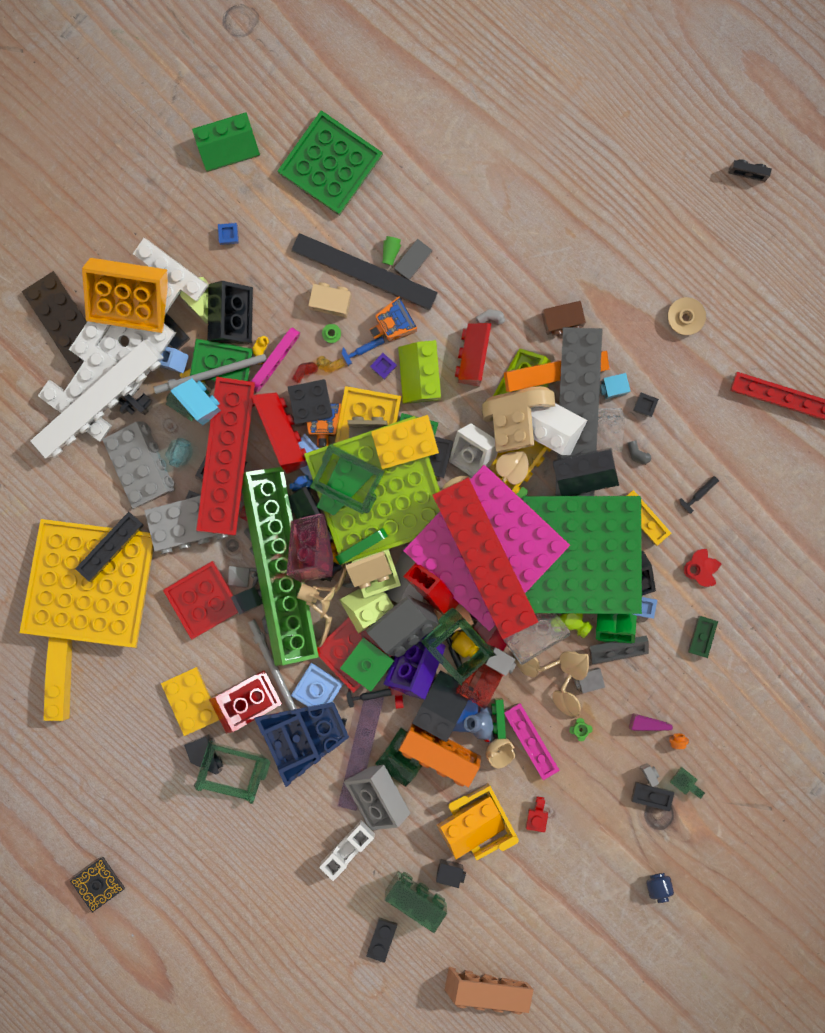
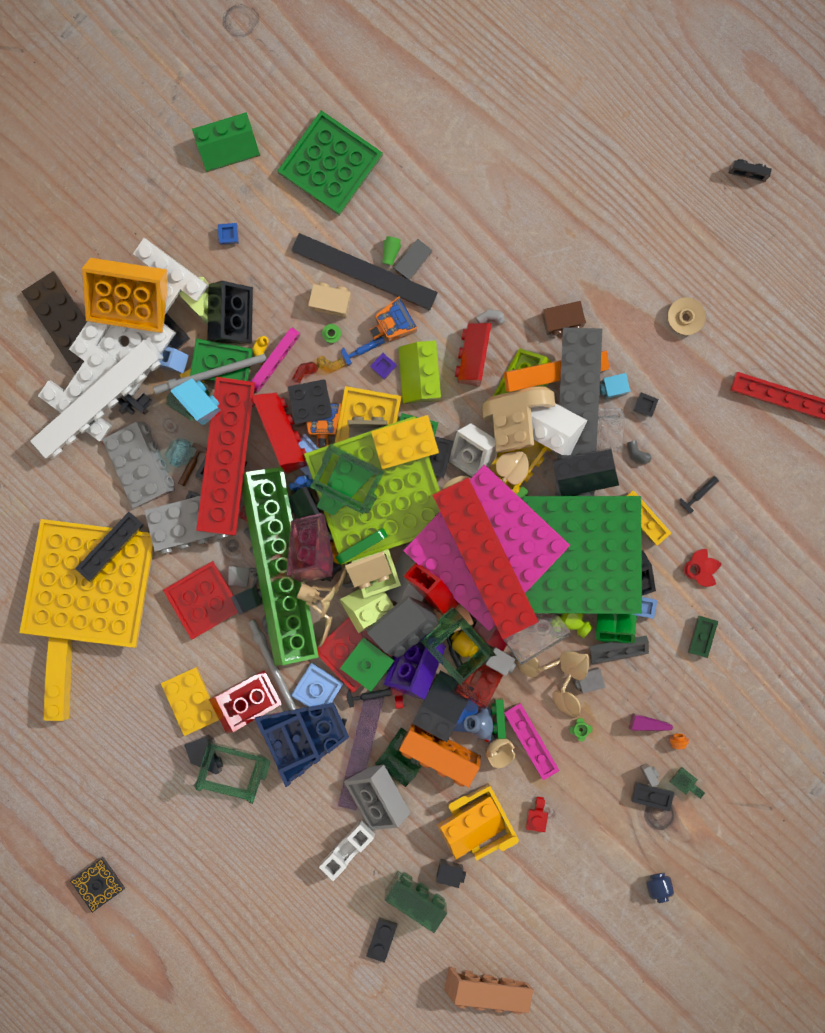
none -> reddish brown piece [178,443,207,487]

